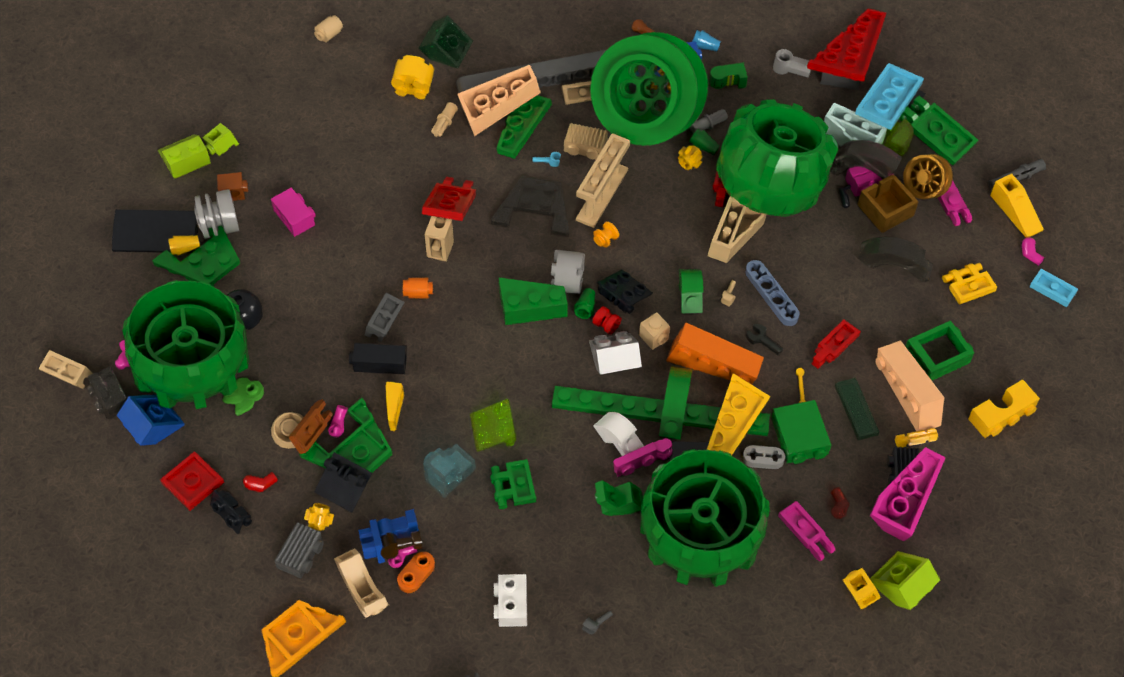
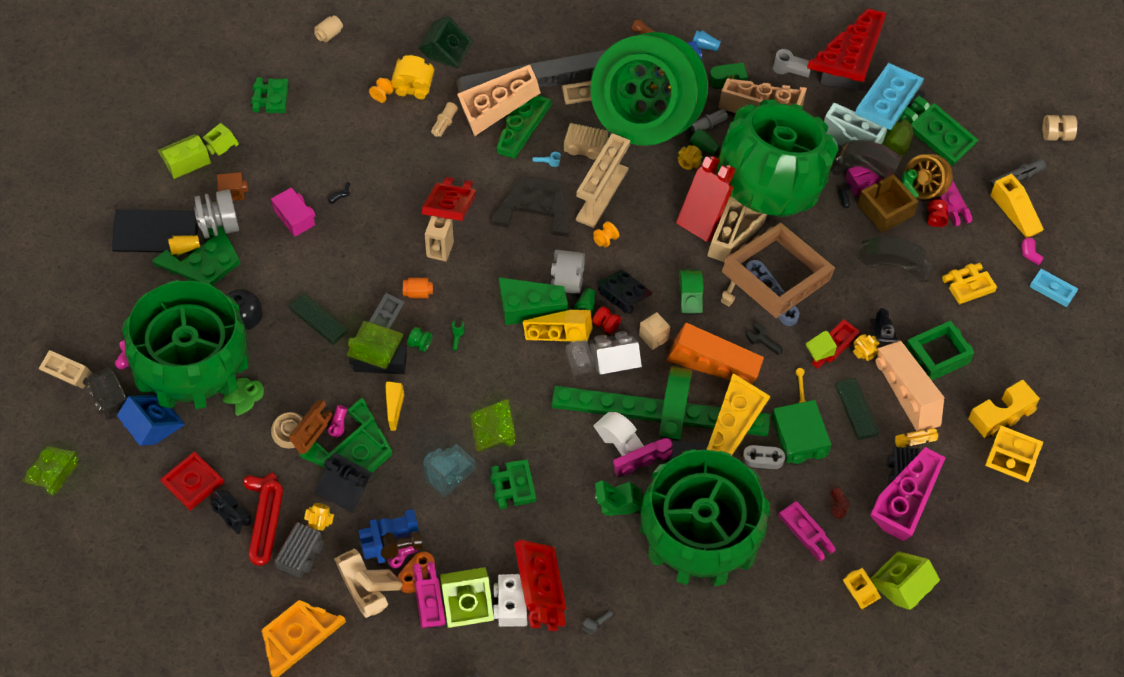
none -> clear neon green hinge [22,446,79,496]
none -> red piece [249,480,283,566]
none -> green plate [251,77,289,113]
none -> clear green tile [289,293,348,345]
none -> black piece [328,182,351,204]
none -> clear neon green hinge [346,321,403,369]
none -> tan tile [355,569,403,592]
none -> light orange wheel [369,78,394,103]
none -> green wheel [408,327,432,352]
none -> dark pink hinge [413,562,445,629]
none -> lime slope [440,567,494,628]
none -> green hand [452,321,464,351]
none -> red tile [514,540,567,632]
none -> yellow slope [523,310,593,342]
none -> clear brick [566,340,594,376]
none -> tile [676,156,736,242]
none -> light nougat wedge [719,79,807,113]
none -> medium nougat window [722,223,835,318]
none -> lime slope [806,331,837,361]
none -> yellow gear [853,334,880,361]
none -> black hinge [870,308,898,343]
none -> green arm [901,169,919,198]
none -> red wheel [927,199,948,227]
none -> yellow brick [985,426,1043,483]
none -> tan wheel [1042,115,1077,141]

